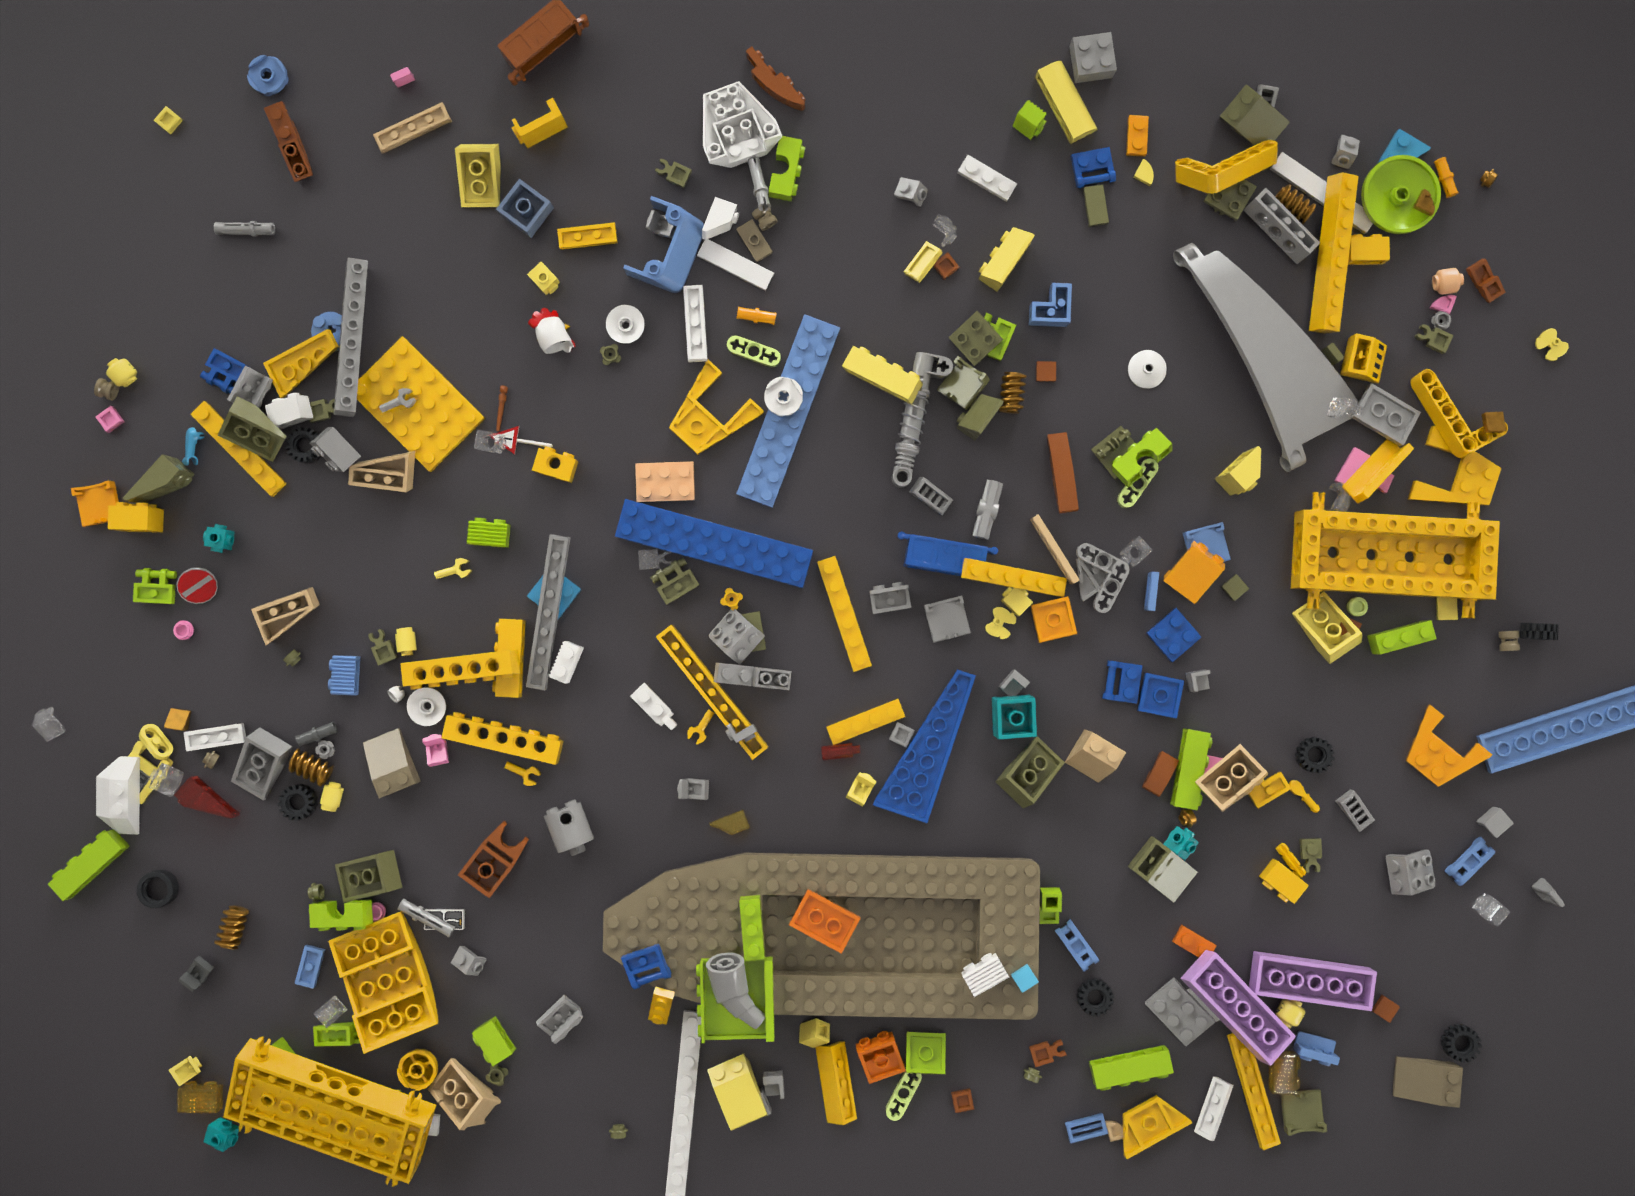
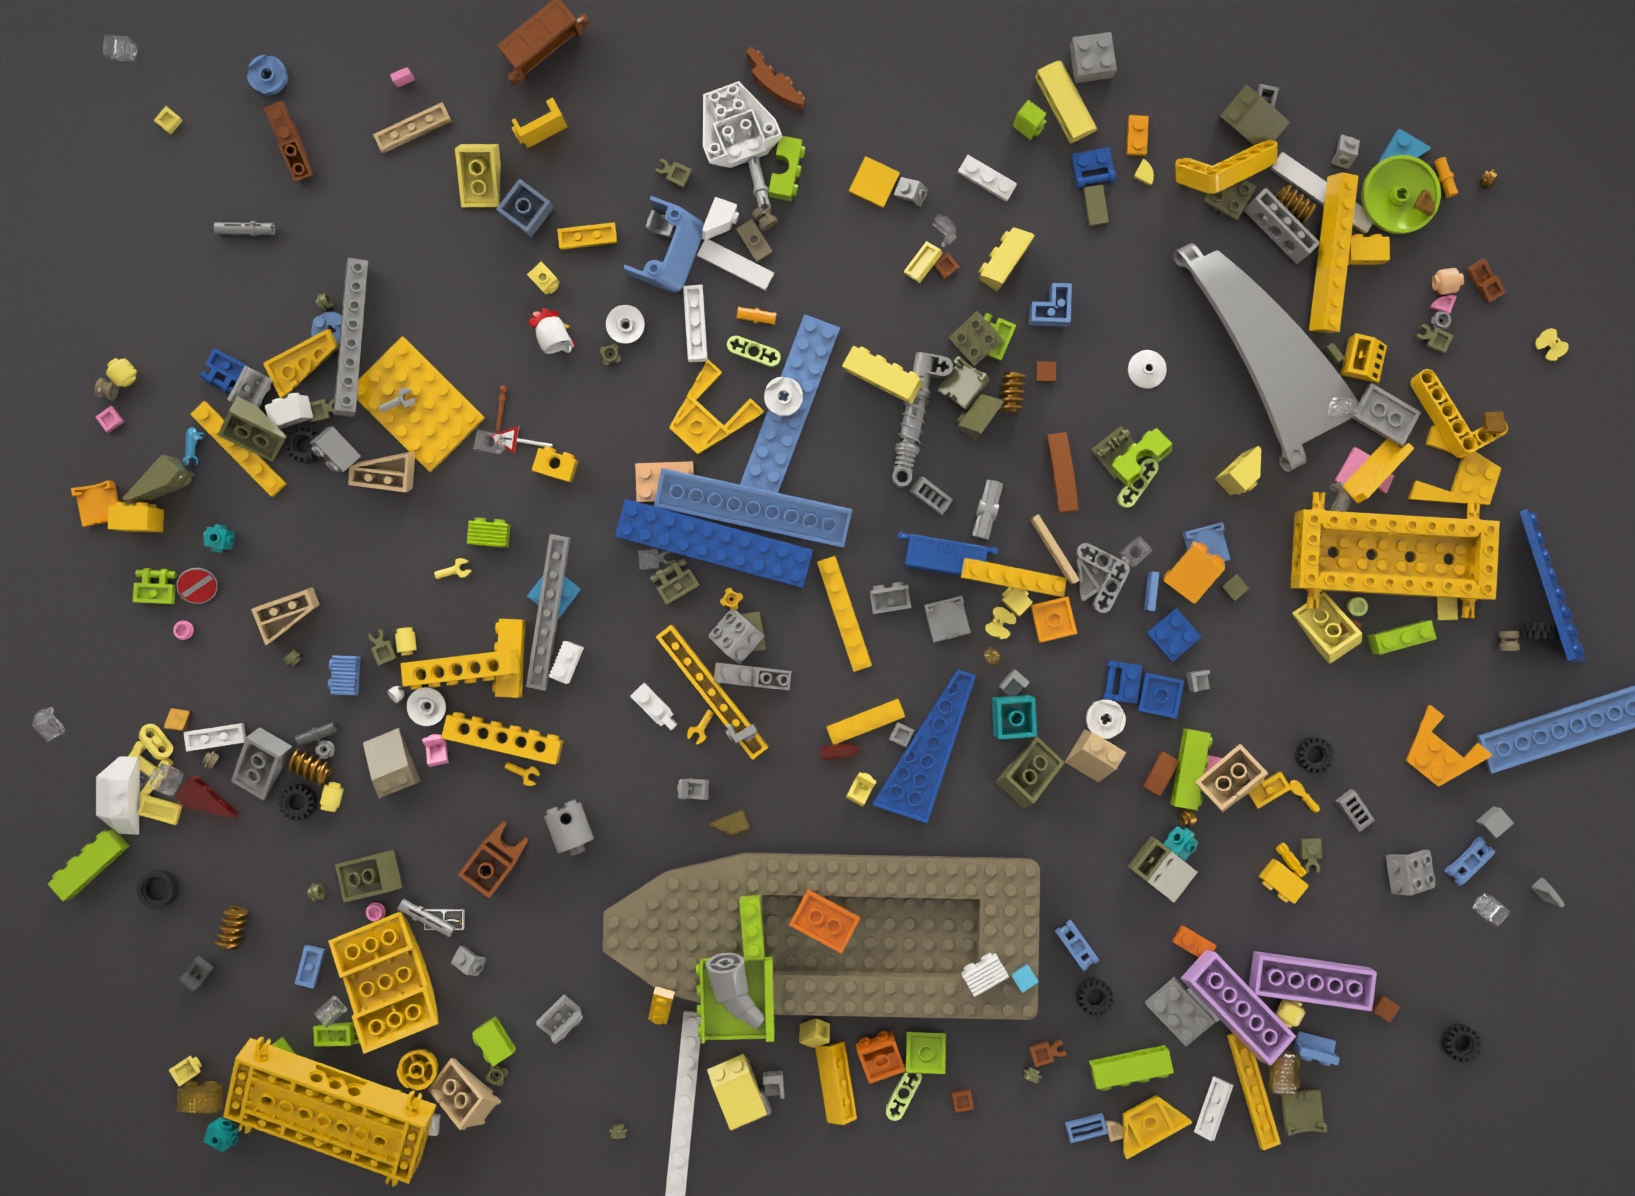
lime arch [309,900,373,931] -> none
blue plate [621,944,672,990] -> none
lime brick [1039,887,1062,924] -> none
dark tan slope [1392,1056,1463,1108] -> none
none -> clear brick [103,35,137,62]
none -> light yellow tile [137,795,183,825]
none -> olive plate [315,293,333,312]
none -> medium blue plate [654,468,852,548]
none -> yellow tile [849,156,900,208]
none -> clear yellow plate [984,646,1000,666]
none -> white plate [1086,699,1126,739]
none -> blue wing [1520,509,1586,663]

